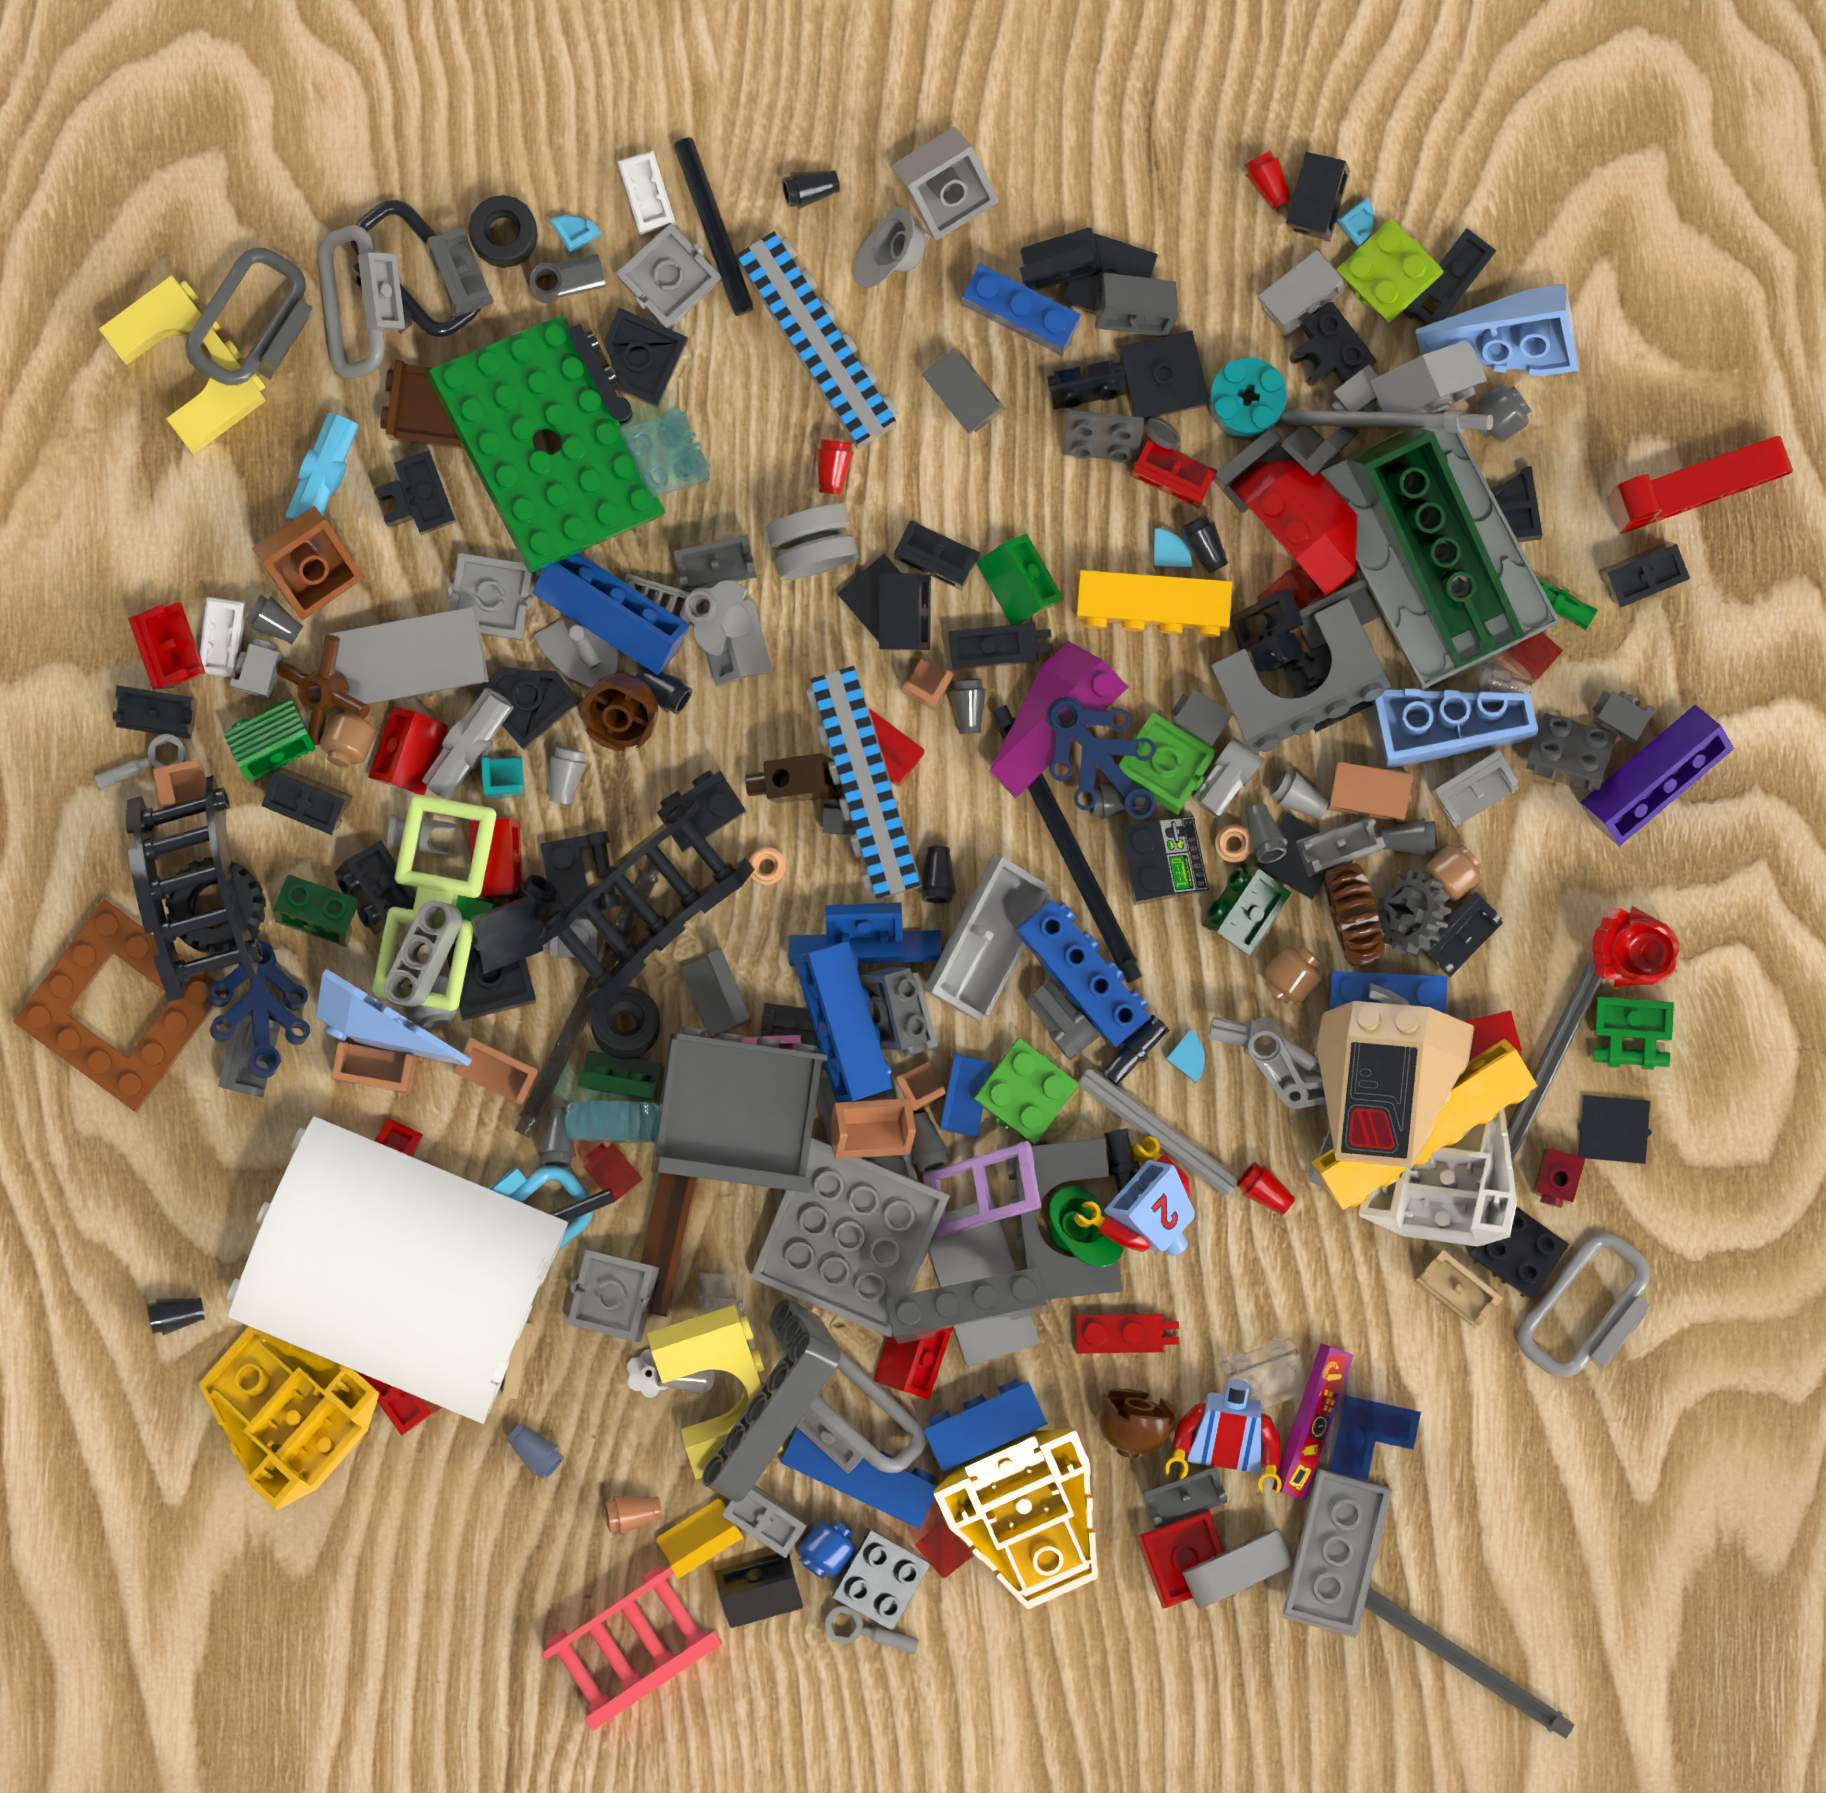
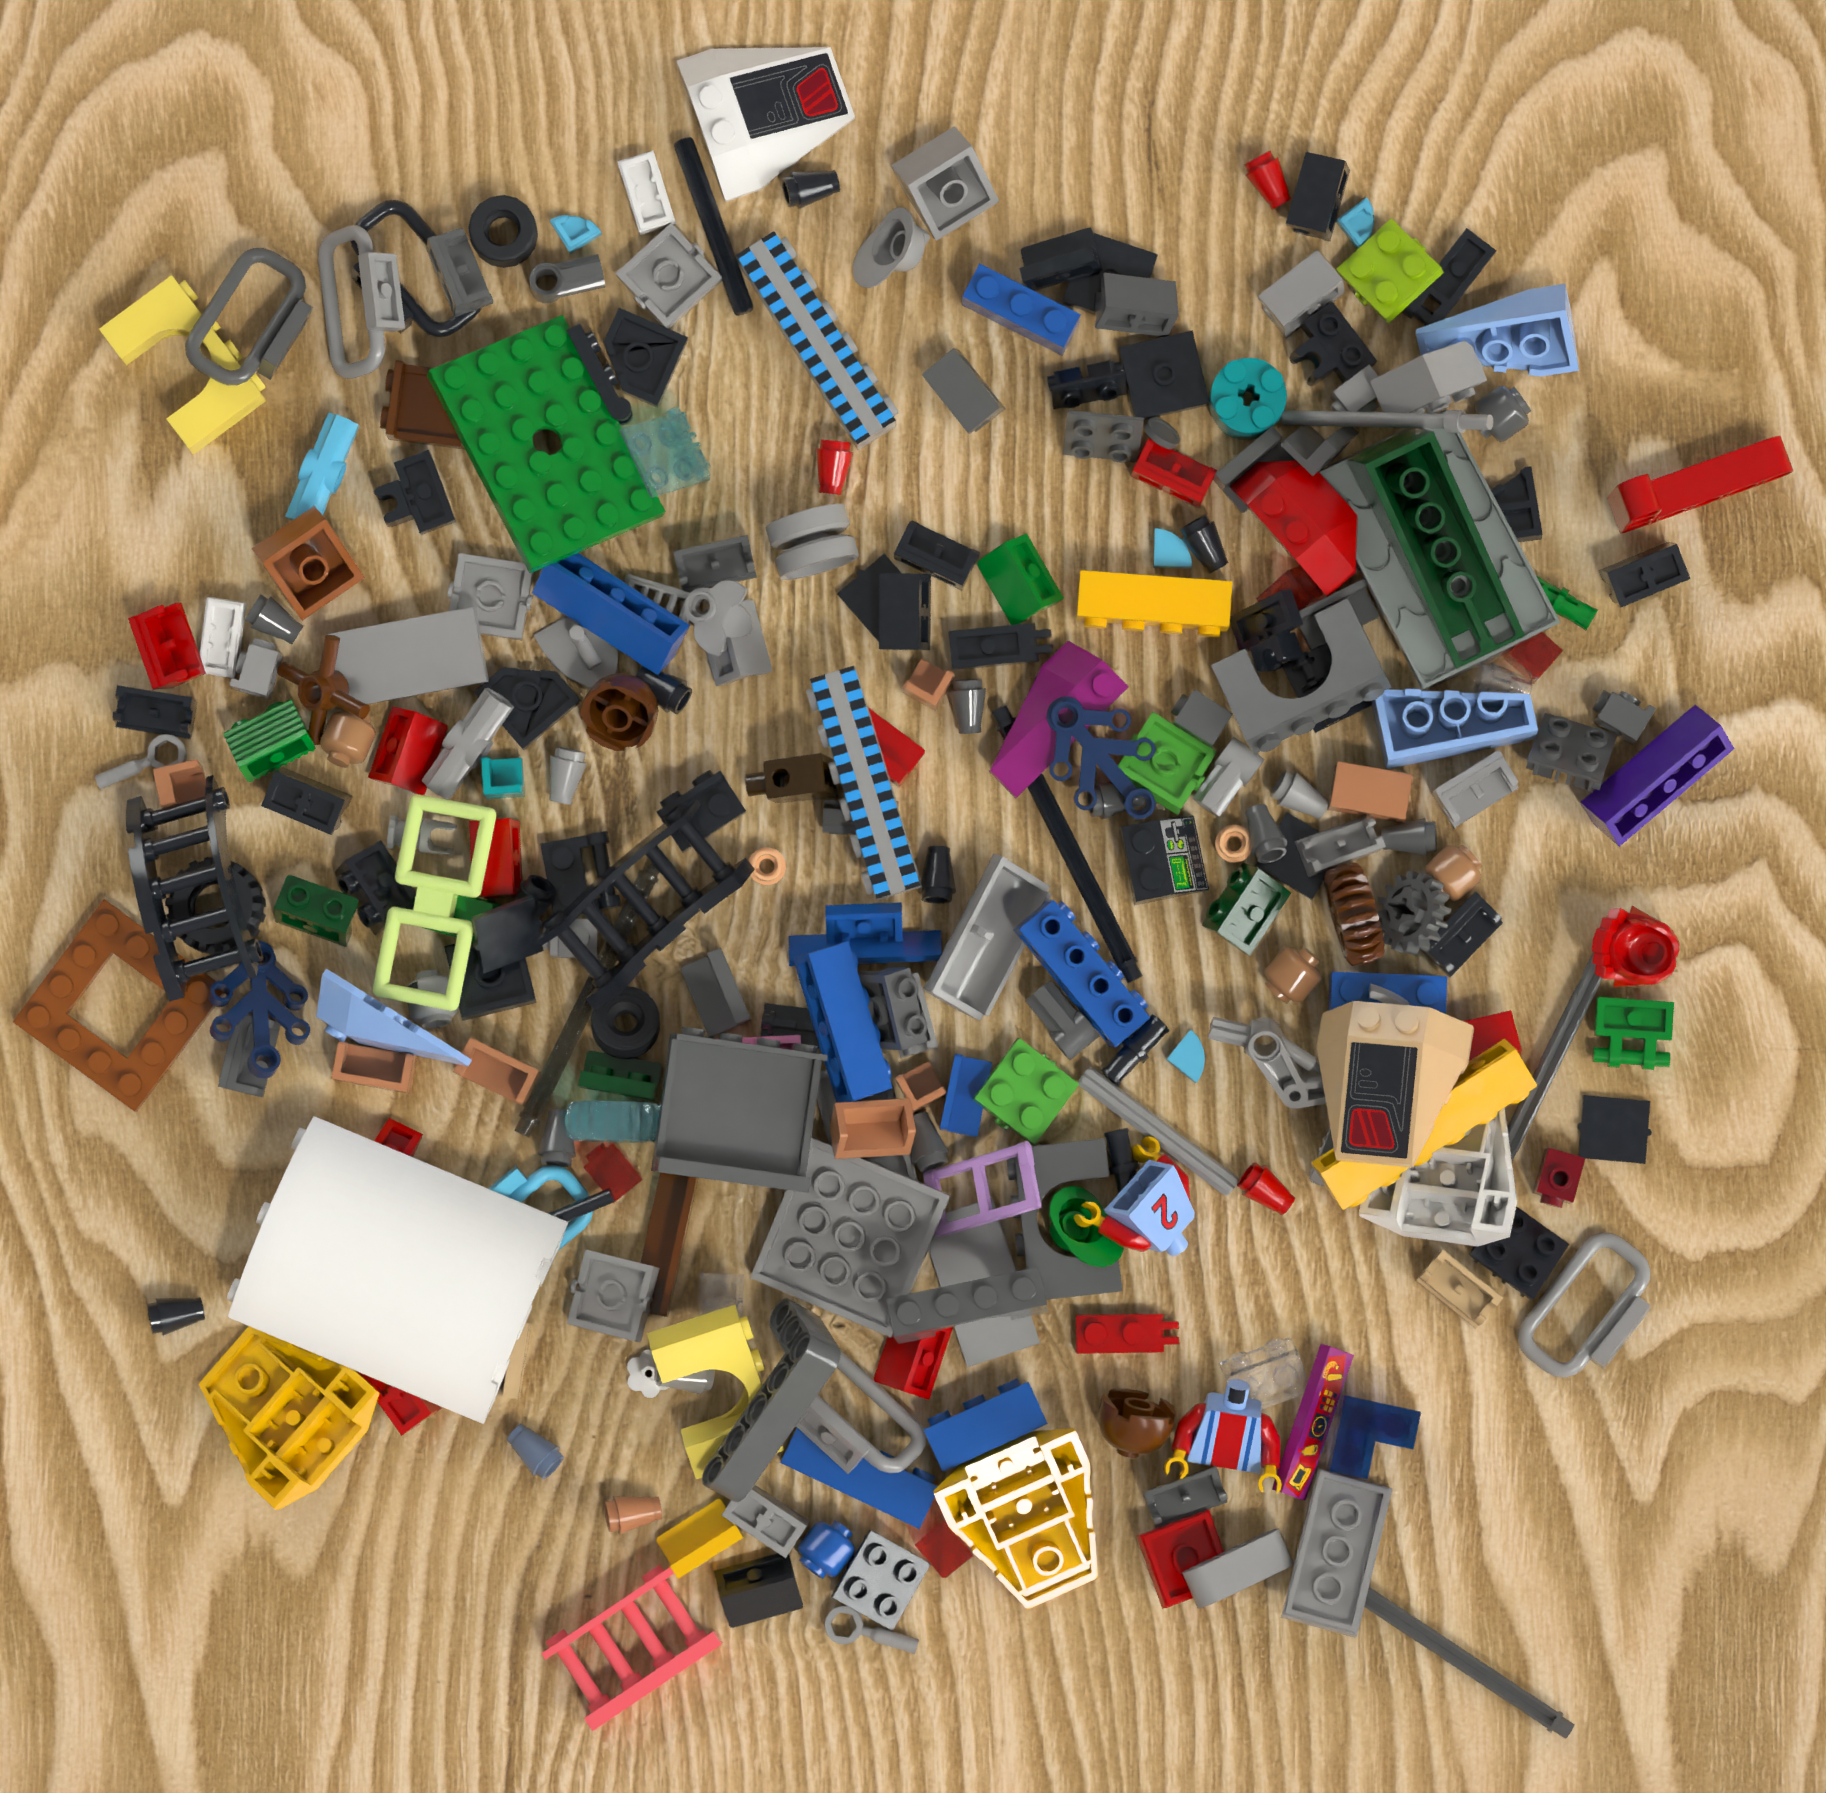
light grey beam [384,900,462,1007] -> none
none -> white wedge [676,47,855,202]

